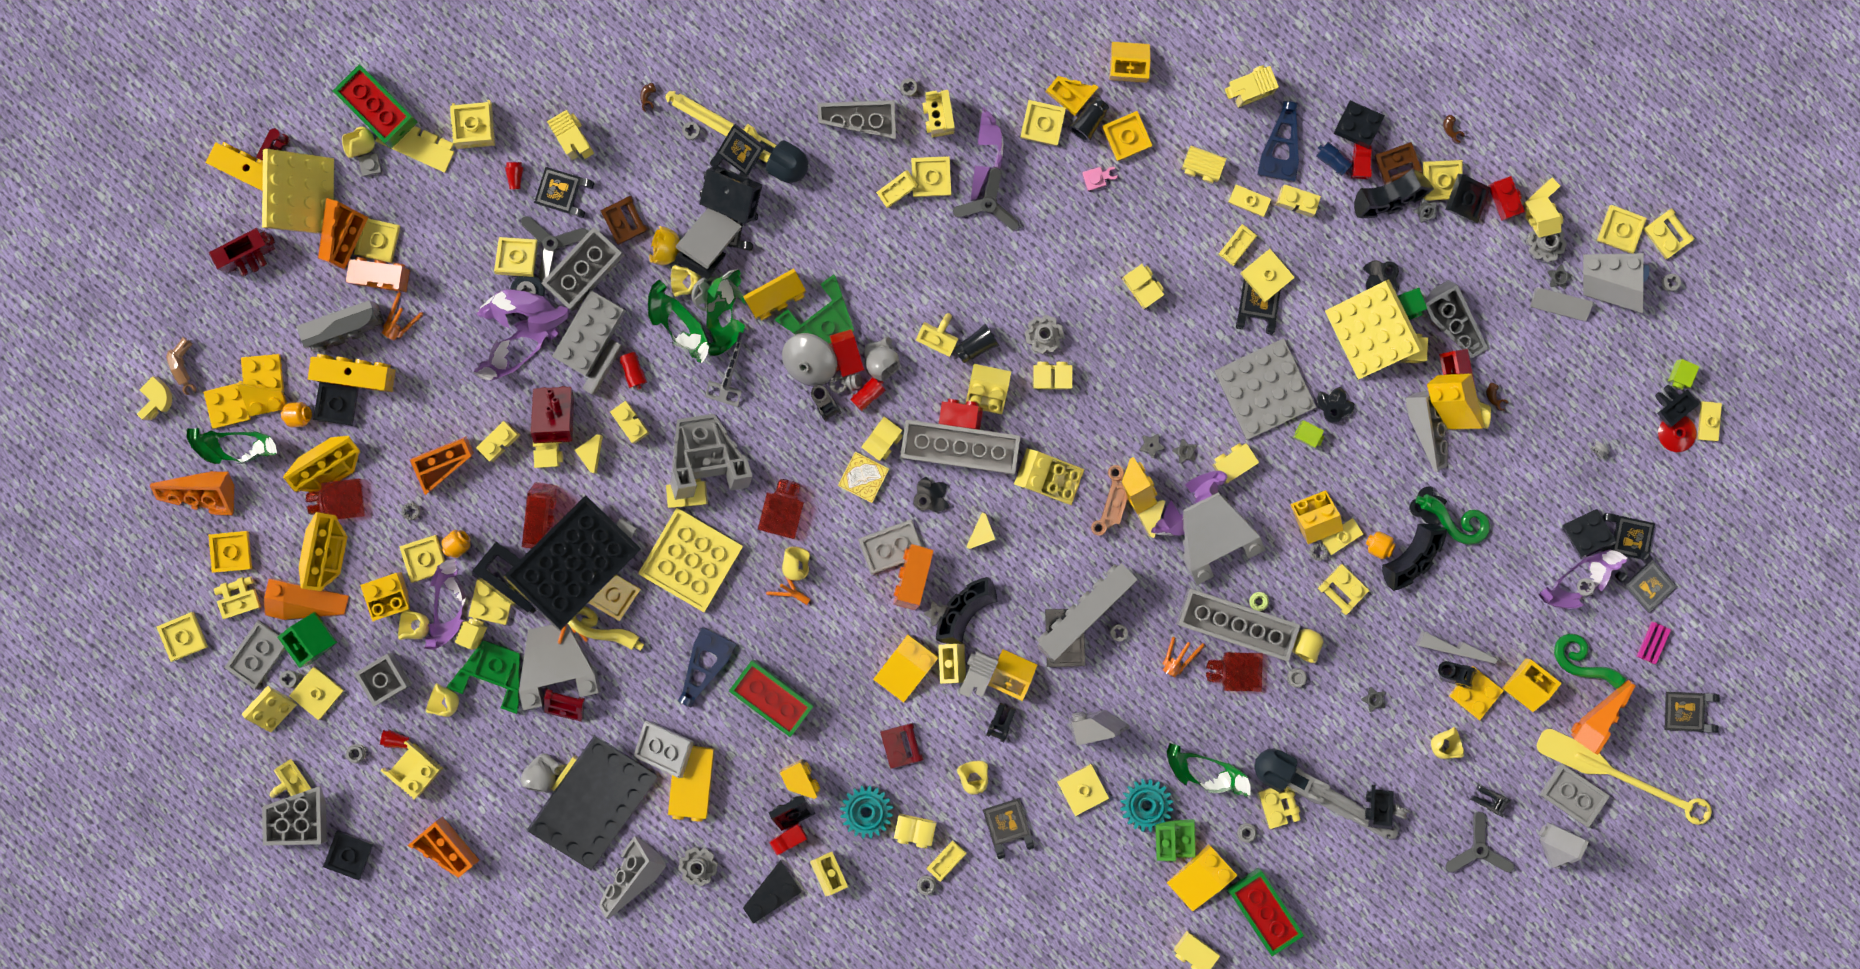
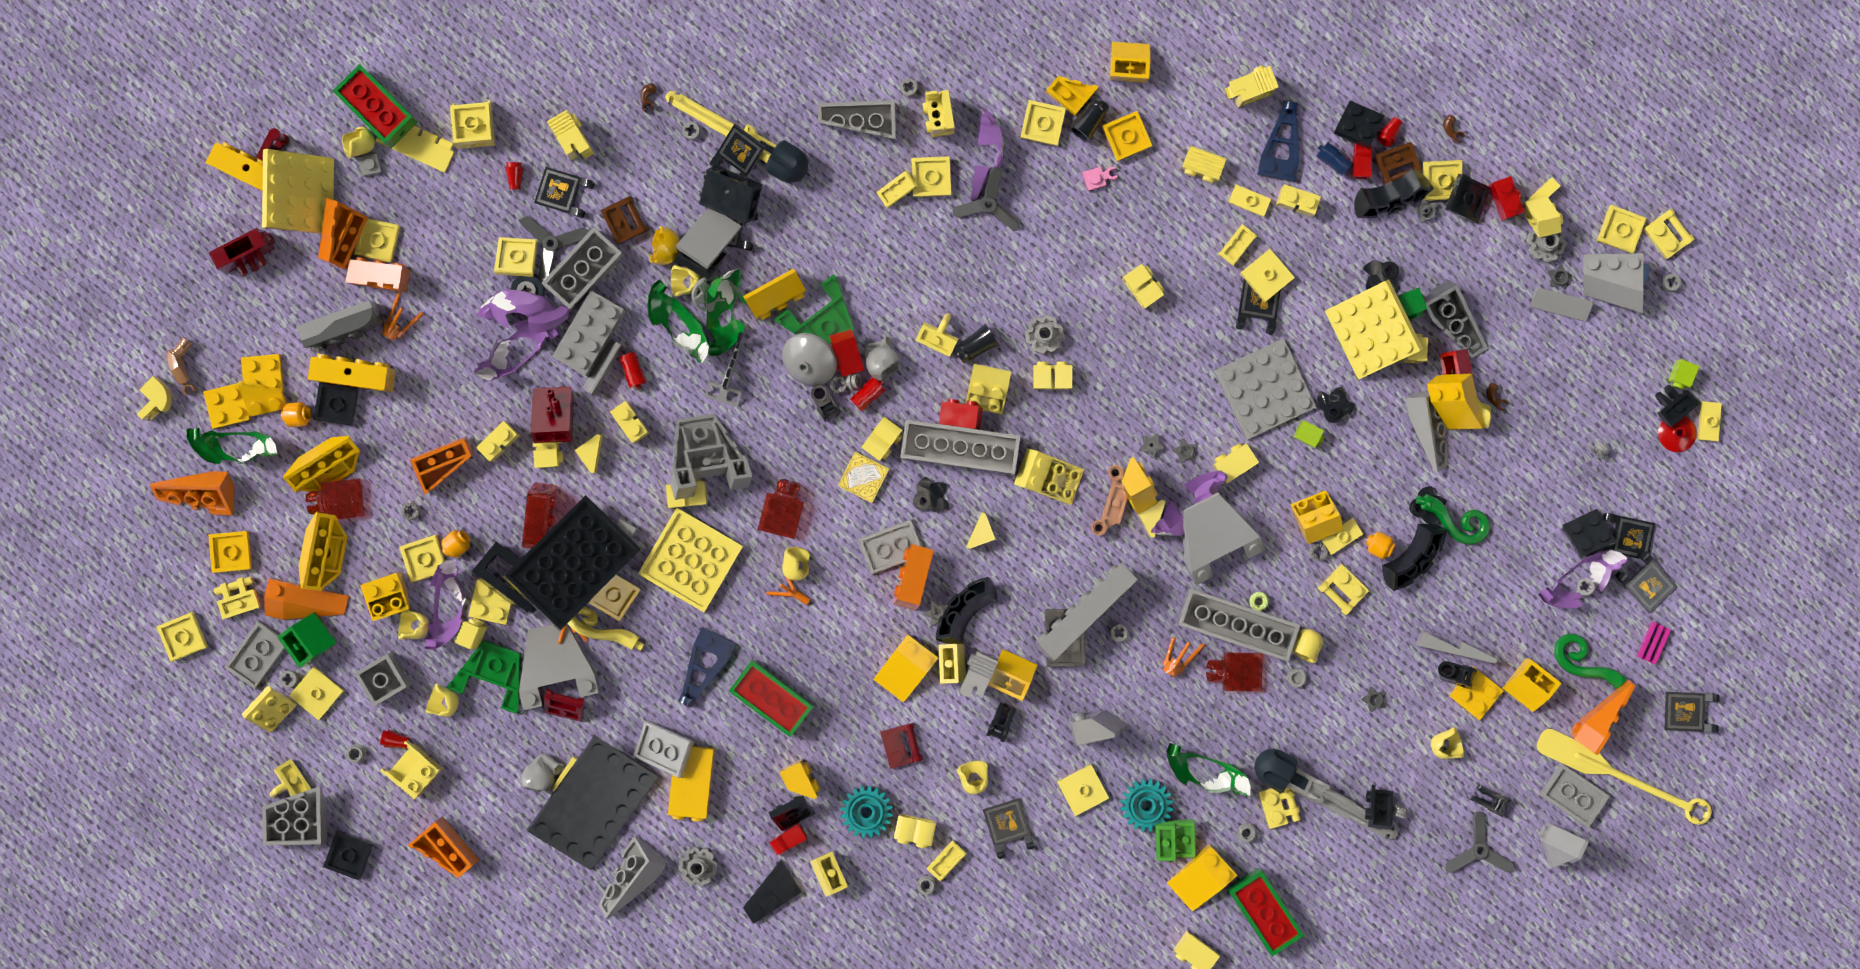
none -> red cone [1377,117,1403,147]

